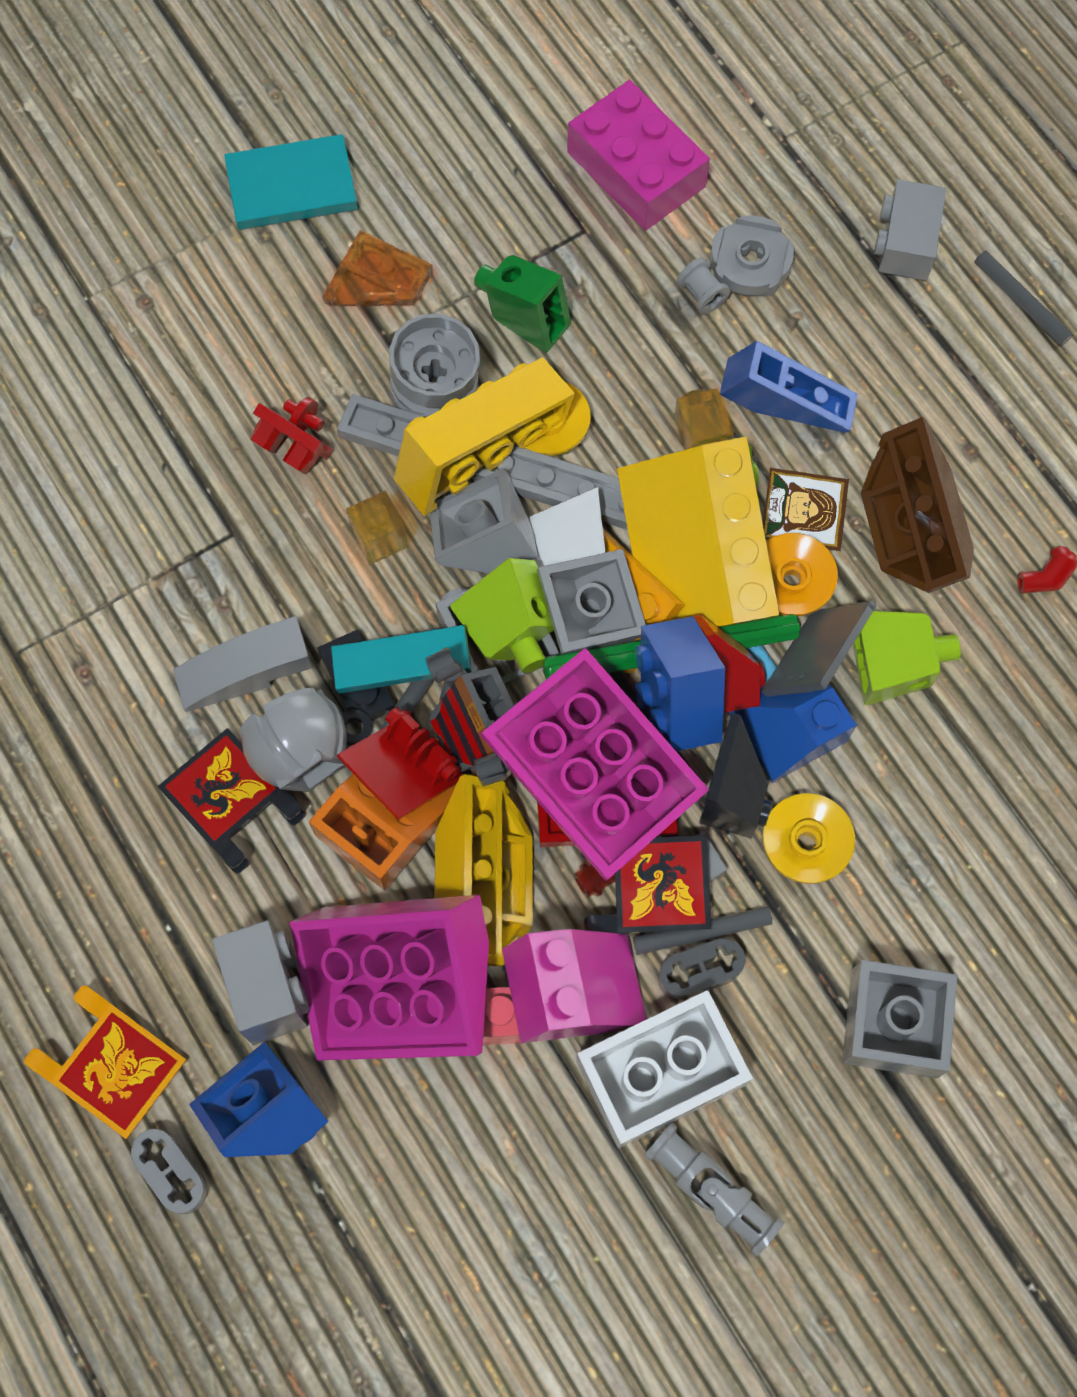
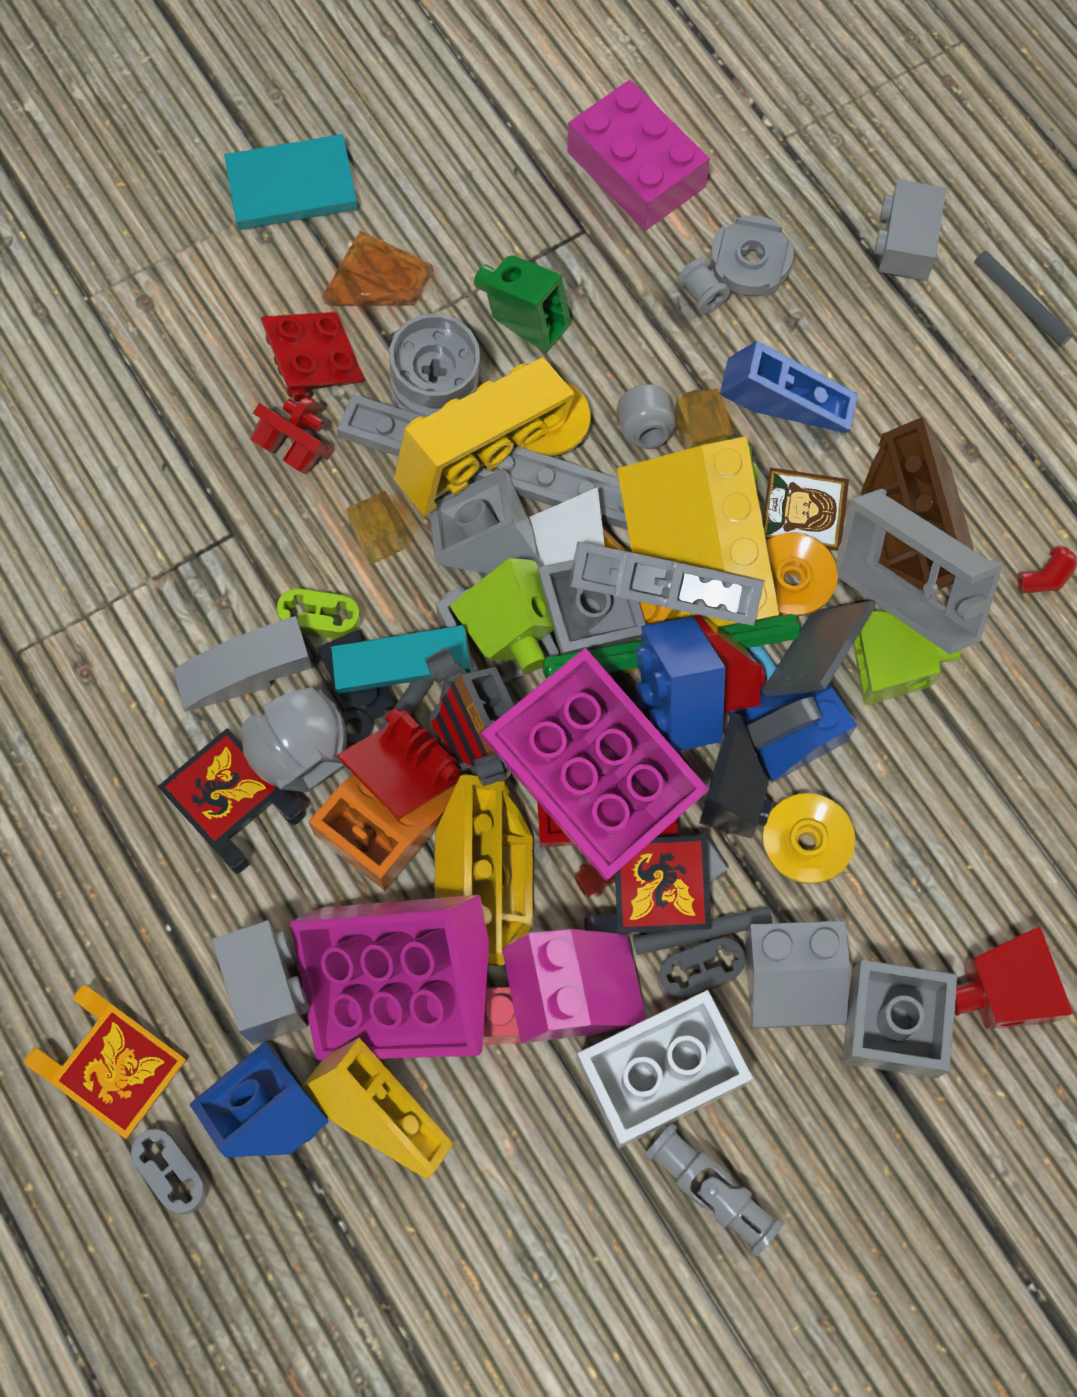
none -> red hinge [261,312,364,402]
none -> lime beam [277,589,361,639]
none -> yellow slope [301,1038,454,1179]
none -> light grey slope [568,541,764,626]
none -> light grey head [617,384,676,449]
none -> light grey slope [744,921,850,1029]
none -> dark grey beam [745,697,822,751]
none -> light grey door [836,489,1003,654]
none -> red torso [954,927,1073,1029]

